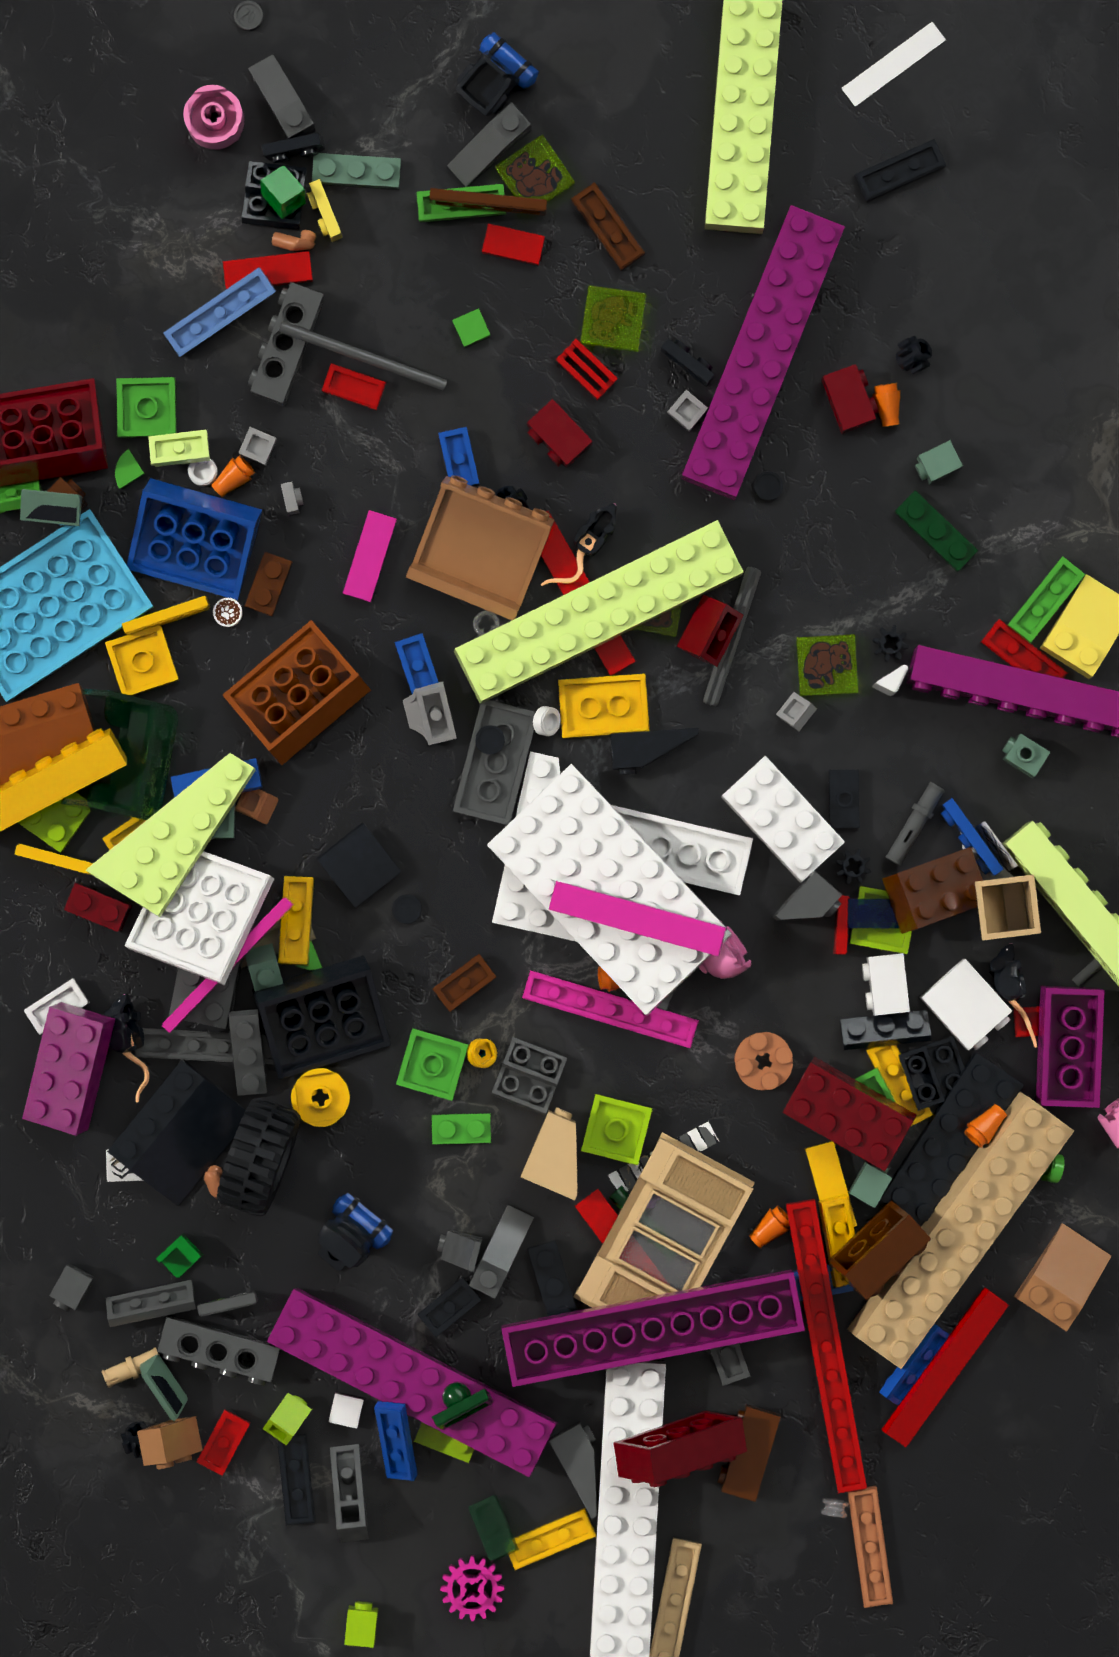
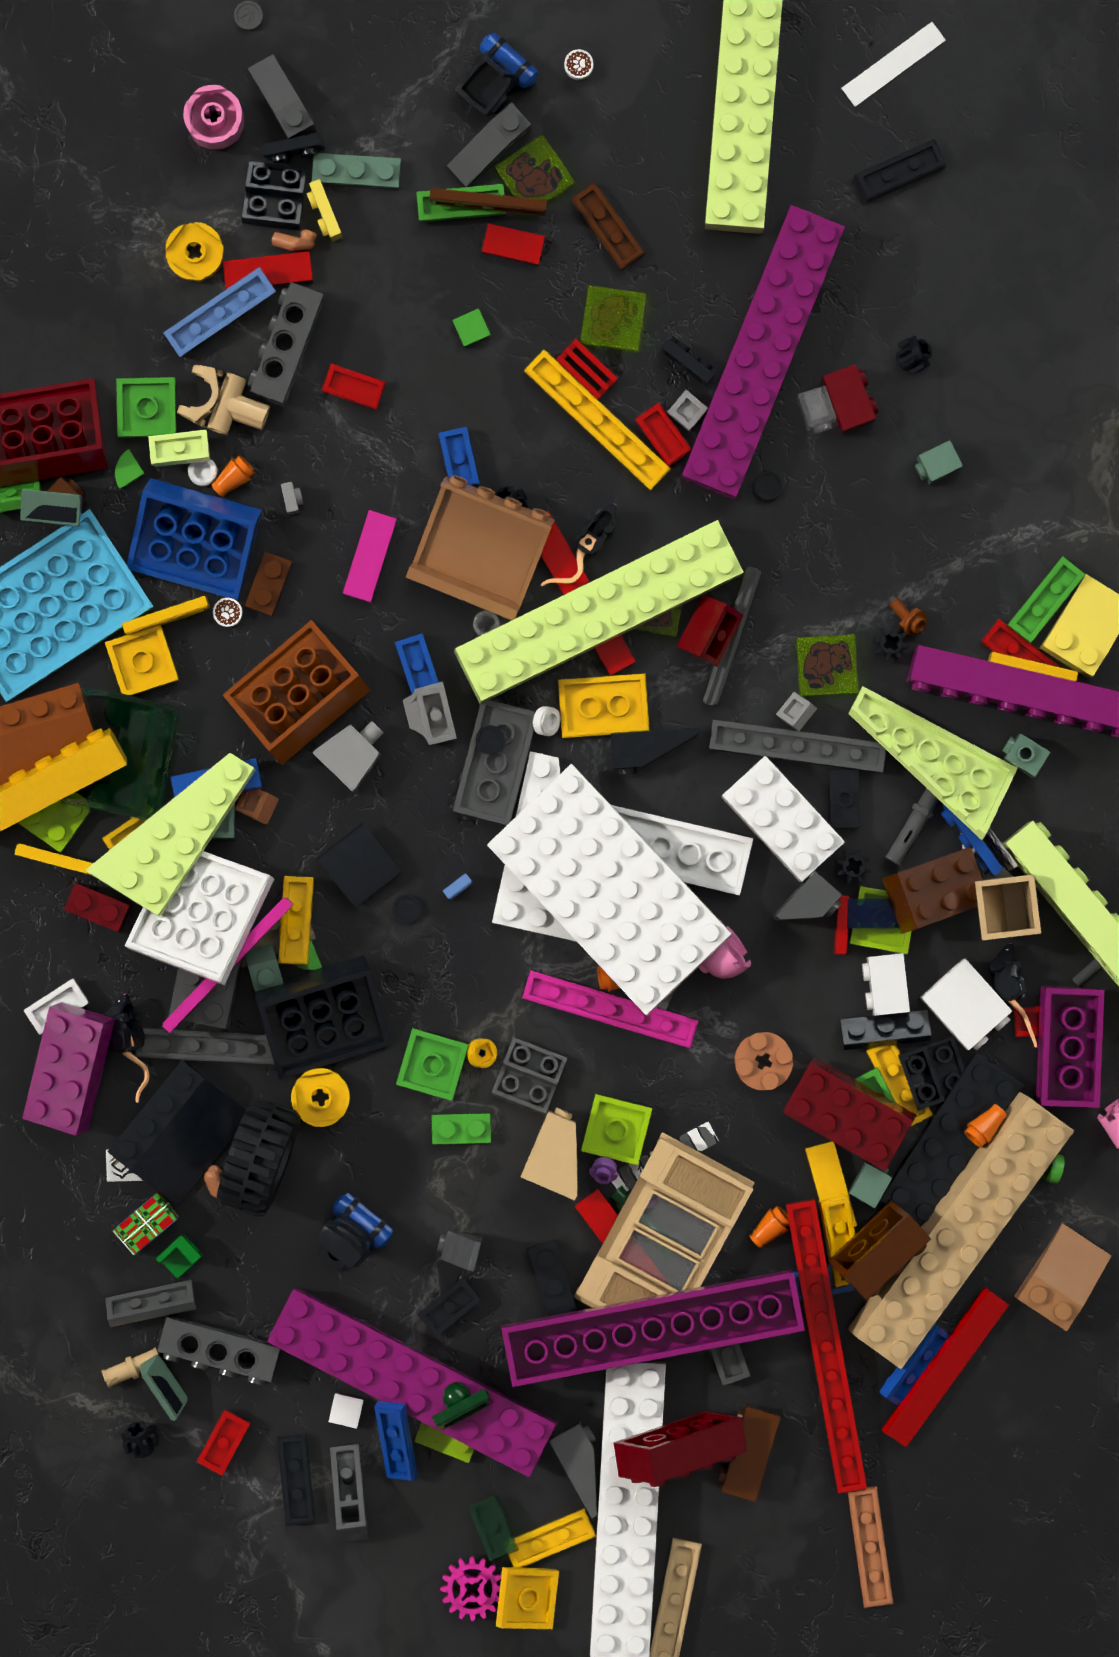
dark grey brick [49,1263,95,1311] -> none
medium nougat brick [137,1416,202,1469] -> none
dark grey tile [197,1291,259,1317] -> none
dark grey plate [229,1009,267,1096] -> none
light grey plate [239,427,277,466] -> none
panel [260,166,306,219] -> none
lime brick [263,1393,312,1446] -> none
dark grey piece [278,321,447,391] -> none
lime brick [344,1601,378,1648] -> none
reddish brown plate [432,954,497,1012] -> none
dark grey slope [469,1205,534,1298] -> none
dark red brick [527,399,593,468] -> none
dark pink tile [549,881,727,957] -> none
clear bush [821,1498,849,1518] -> none
orange cone [872,383,901,427] -> none
white slope [872,664,909,696] -> none
dark green plate [894,490,978,572] -> none
none -> piece [112,1192,179,1255]
none -> yellow plate [166,222,224,282]
none -> tan connector [177,365,270,435]
none -> light grey torso [313,721,384,793]
none -> medium blue tile [443,873,472,900]
none -> yellow plate [496,1567,559,1629]
none -> yellow tile [524,350,671,491]
none -> tile [564,49,593,80]
none -> medium lavender plate [589,1157,618,1184]
none -> red tile [635,403,692,467]
none -> dark grey plate [709,720,886,773]
none -> clear brick [797,385,836,433]
none -> yellowish green wing [848,686,1018,840]
none -> dark orange plate [889,597,927,636]
none -> yellow tile [988,652,1078,681]

